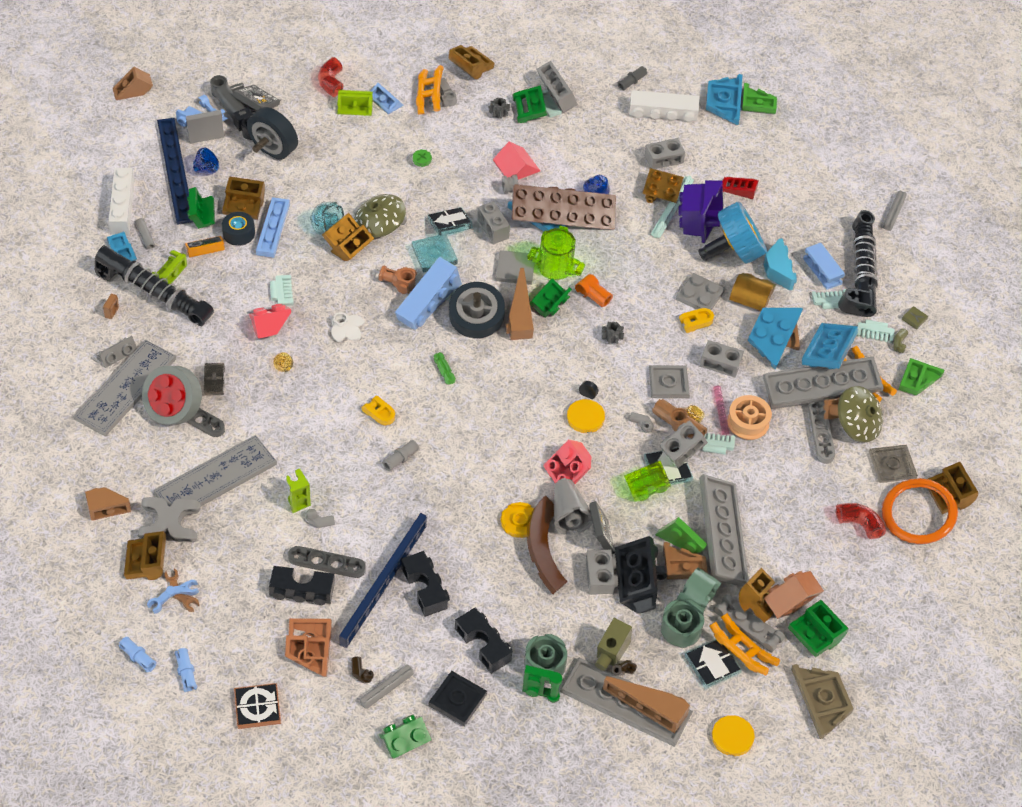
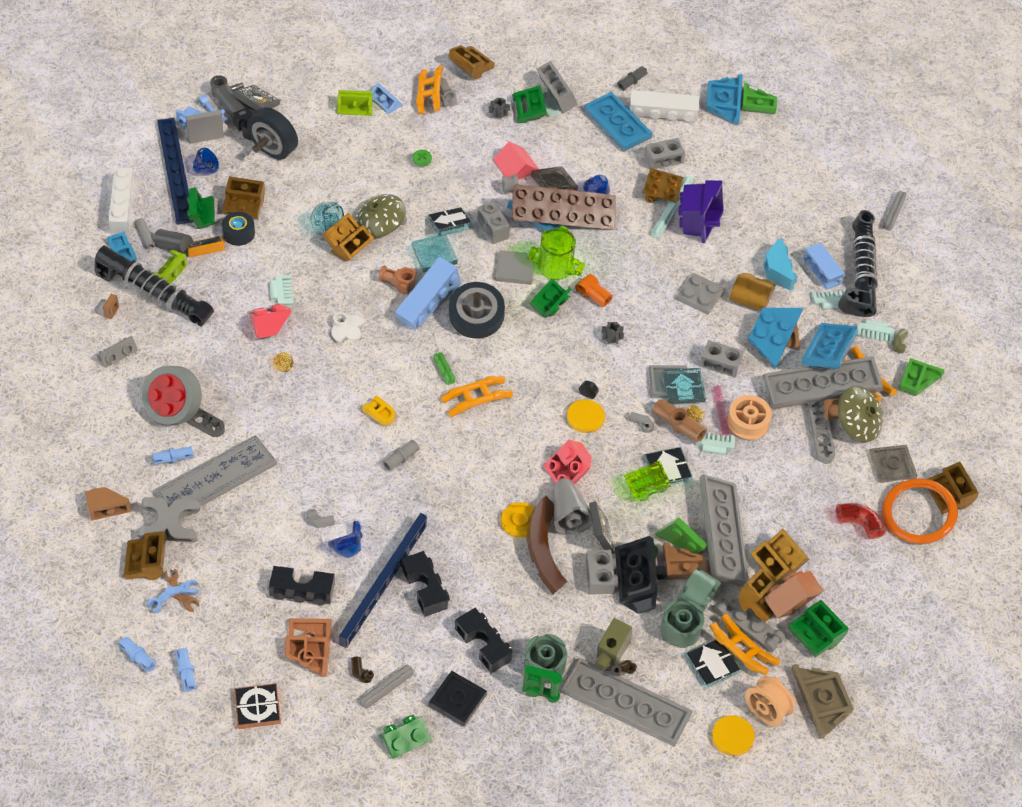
light grey tile [74,339,176,437] -> none
medium nougat slope [112,67,153,100] -> none
clear smoke beam [204,363,225,395] -> none
light blue plate [256,197,290,258] -> none
lime hinge [286,468,311,513] -> none
dark grey beam [288,546,366,578] -> none
clear red cylinder [318,57,344,97] -> none
medium nougat slope [505,268,534,340] -> none
medium nougat slope [603,676,690,734] -> none
light grey brick [660,420,708,468] -> none
yellow plate [679,308,714,333] -> none
dark azure wheel [698,202,767,264] -> none
red slope [722,177,759,200] -> none
olive tile [902,306,928,330] -> none
none -> light blue pin [152,446,194,466]
none -> dark grey brick [153,229,193,253]
none -> clear blue hat [328,521,363,558]
none -> light orange piece [441,376,513,417]
none -> clear smoke tile [531,166,578,191]
none -> dark azure plate [584,92,653,151]
none -> clear light blue tile [662,368,706,404]
none -> light nougat wheel [745,676,796,727]
none -> pearl gold brick [750,528,809,584]

